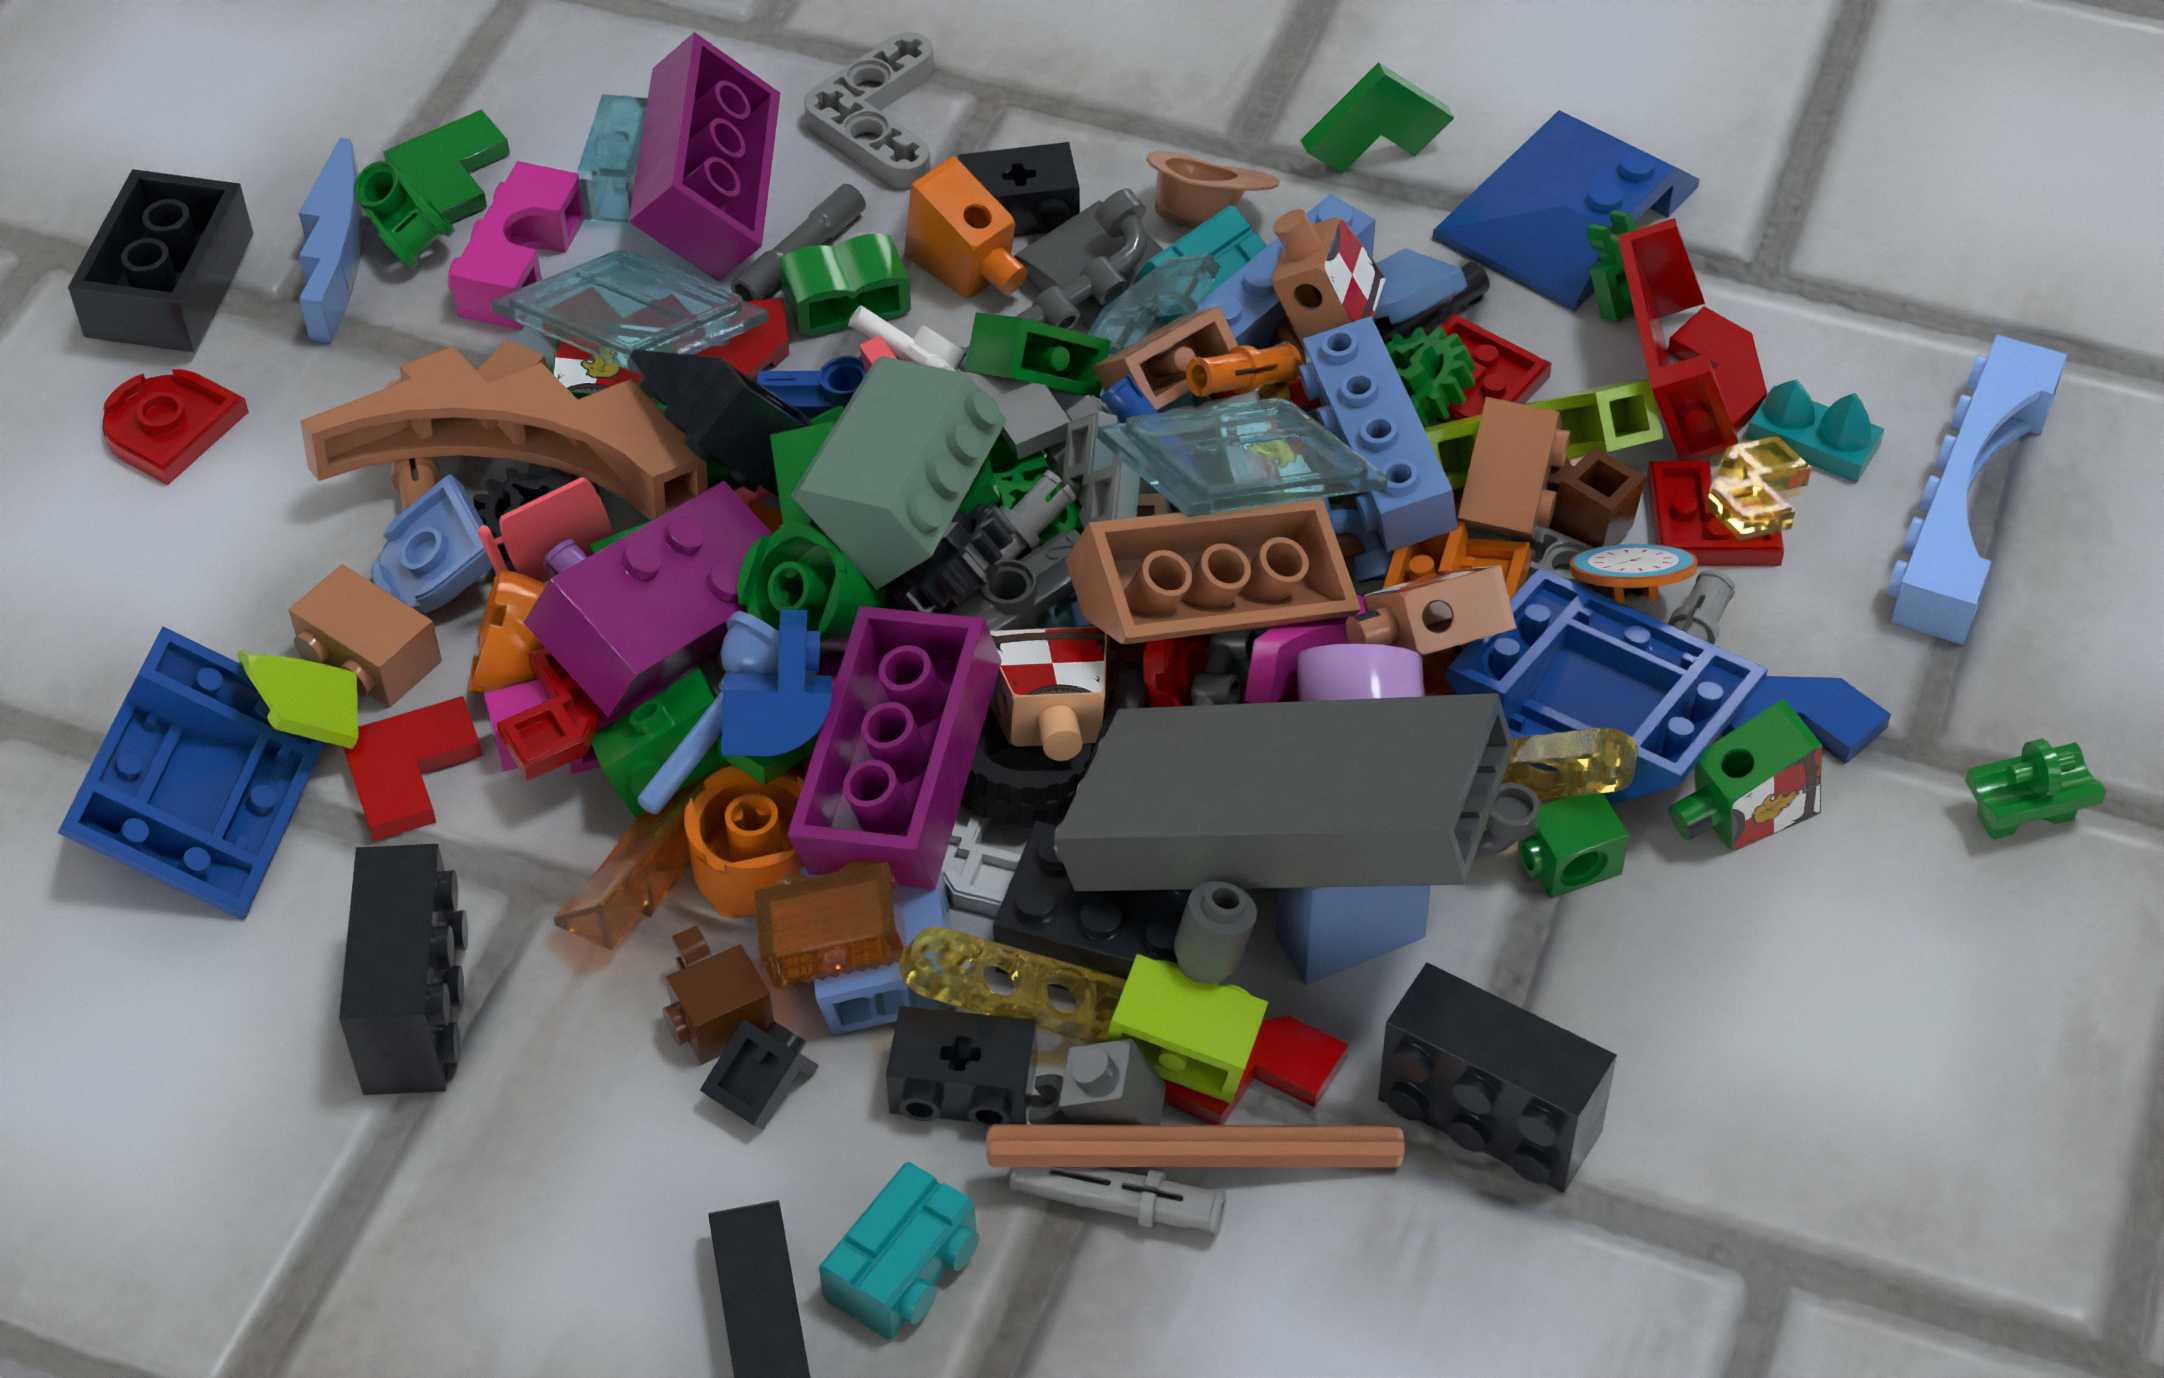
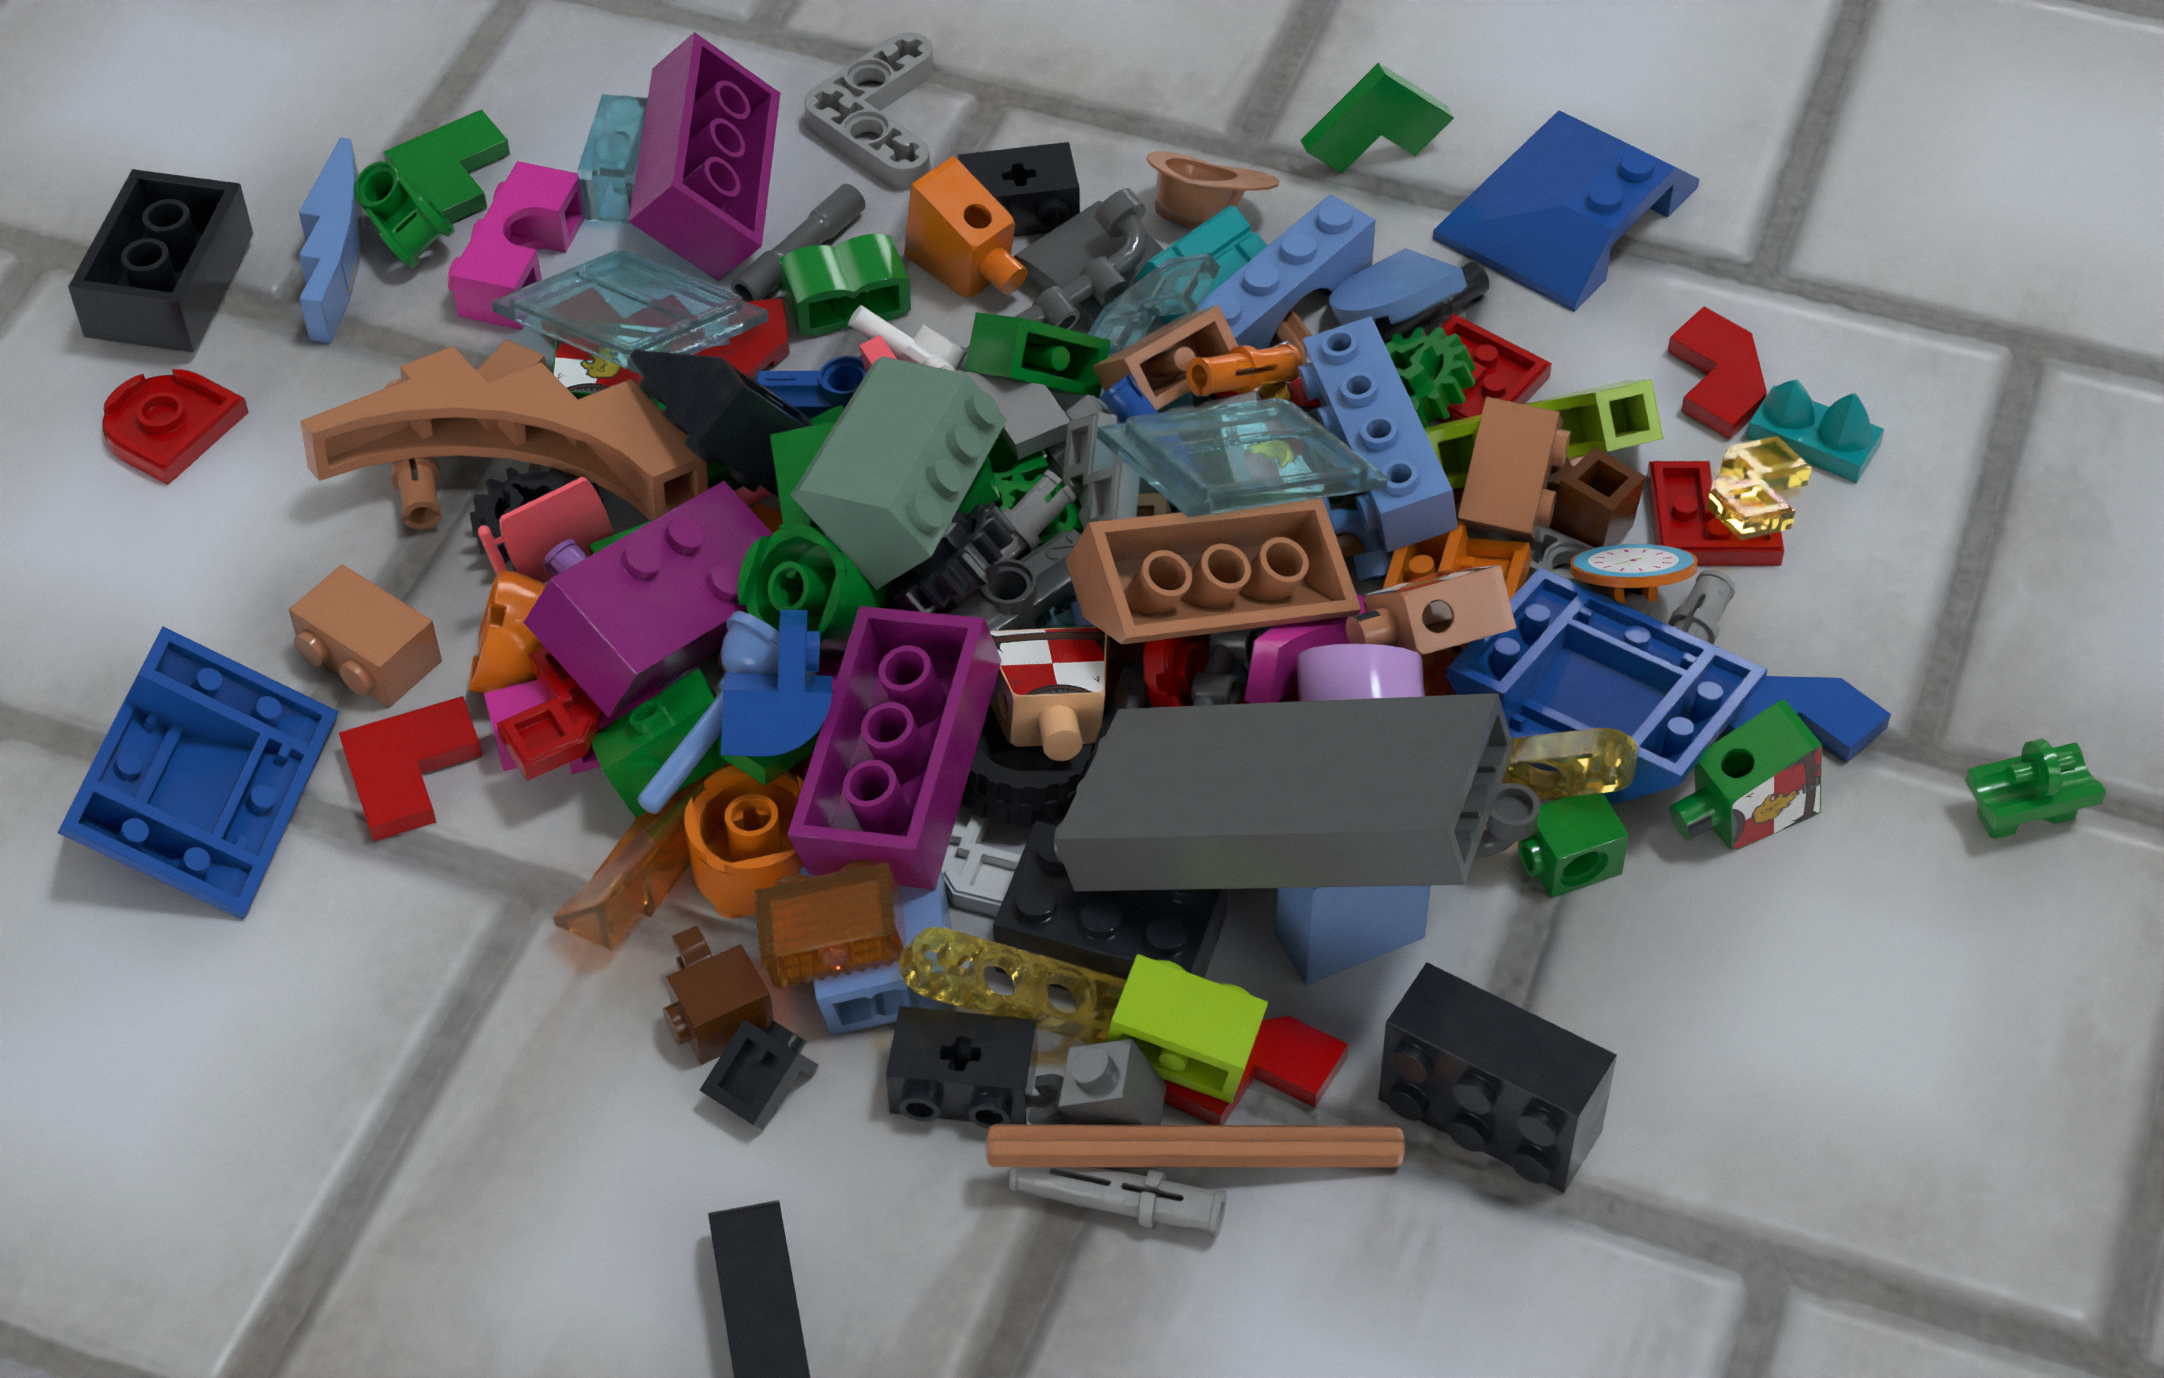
lime slope [237,650,358,749] -> none
black brick [339,844,468,1095] -> none
medium blue tile [371,474,493,613] -> none
teal brick [819,1162,979,1340] -> none
dark grey brick [1174,881,1257,984] -> none
nougat torso [1272,209,1386,349] -> none
green plate [1587,210,1636,323] -> none
red panel [1618,218,1740,461] -> none
light blue arch [1886,335,2067,645] -> none

